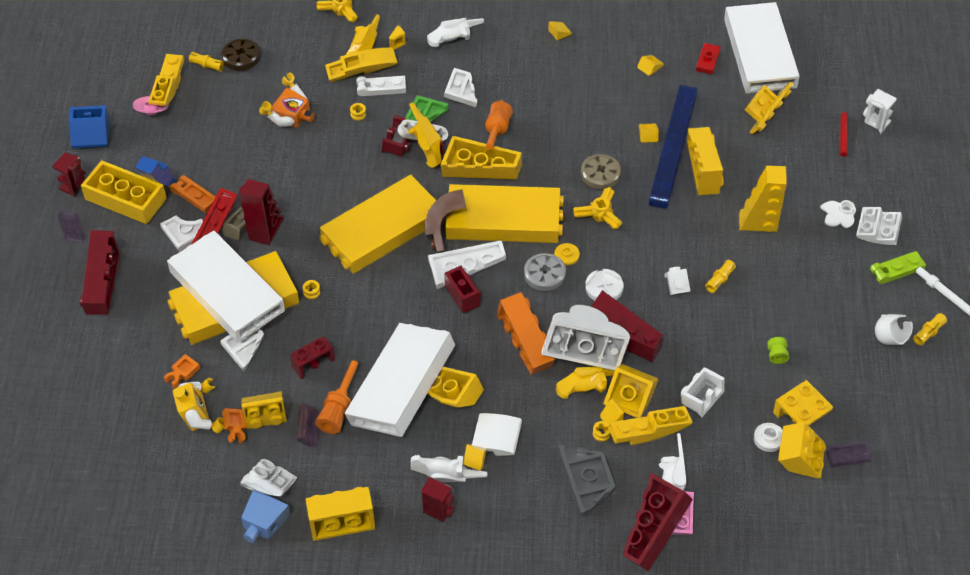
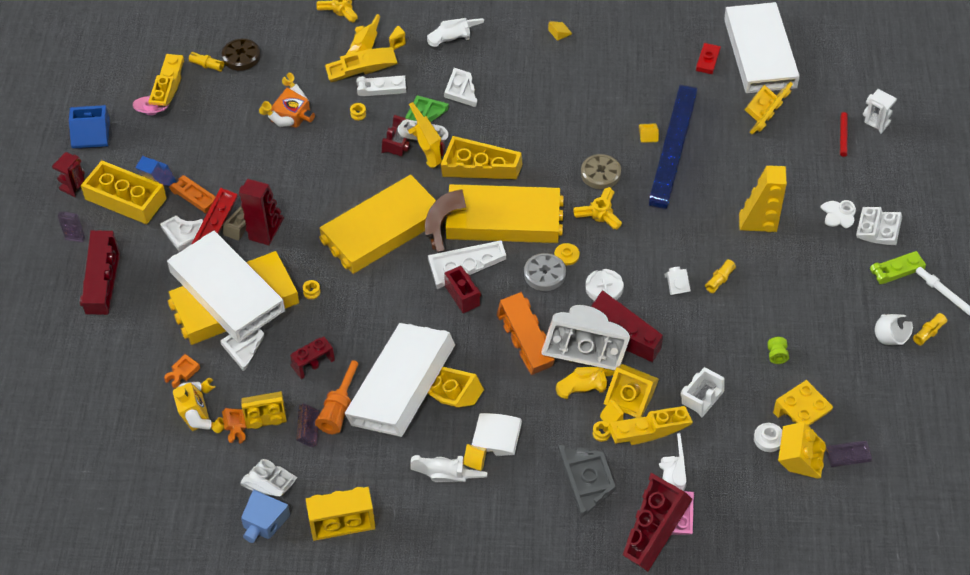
dark red brick [421,477,455,522] -> none
orange piece [485,100,513,150] -> none
yellow slope [637,55,664,76] -> none
yellow wedge [686,127,724,195] -> none

